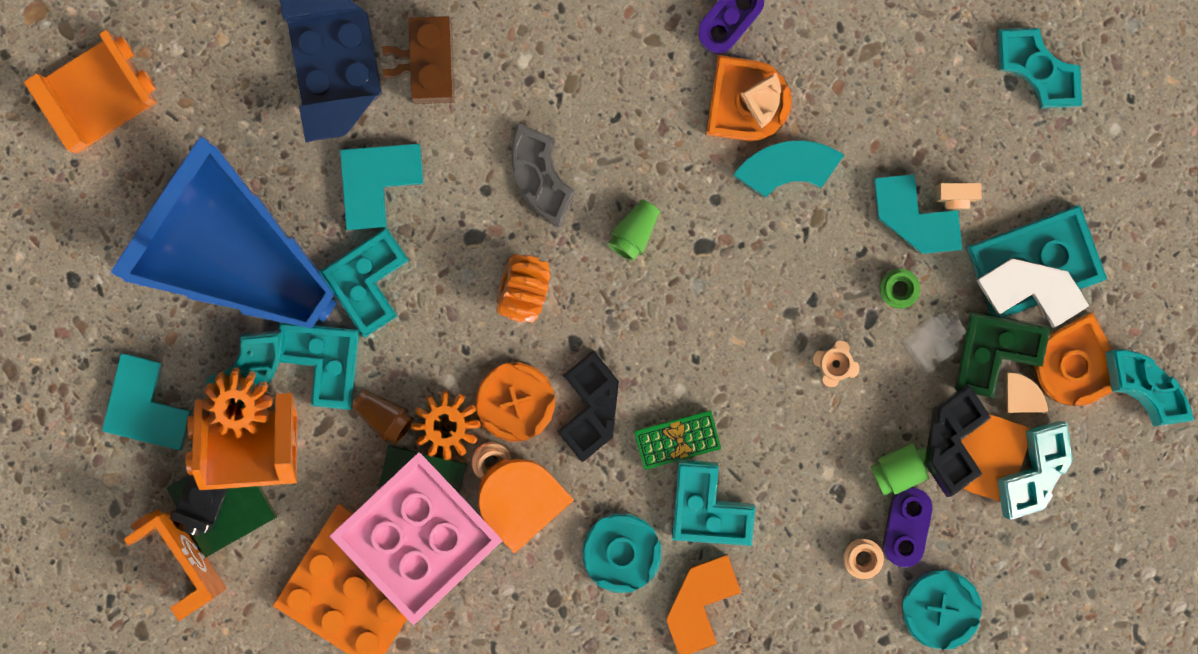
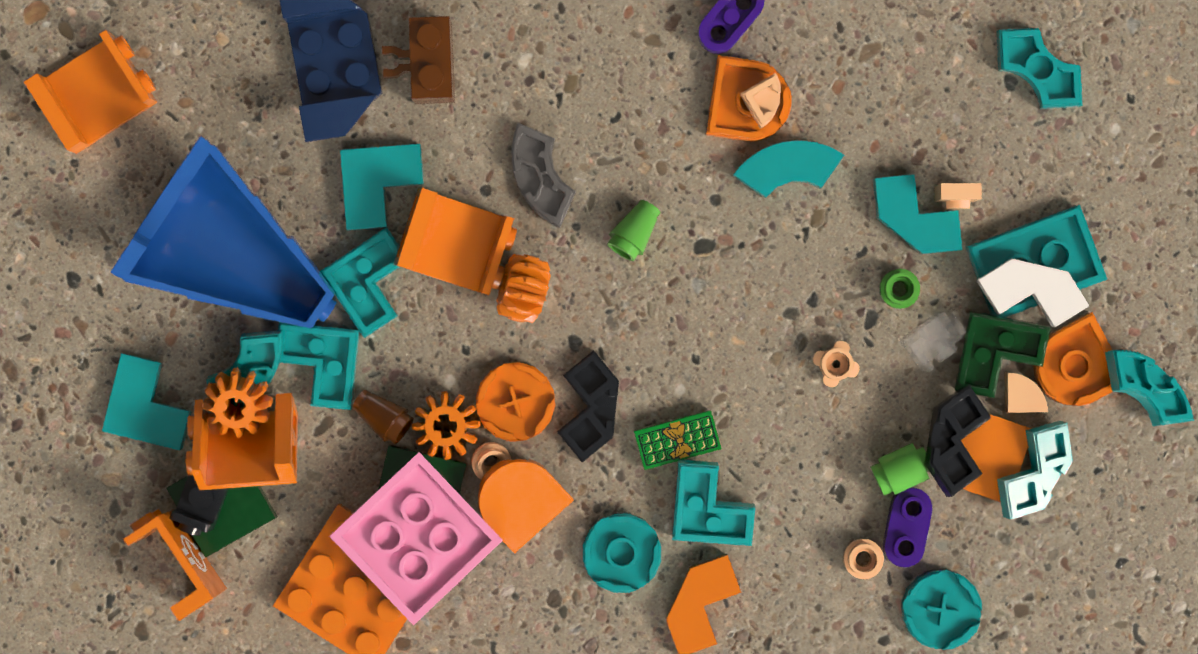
none -> orange panel [393,188,517,295]

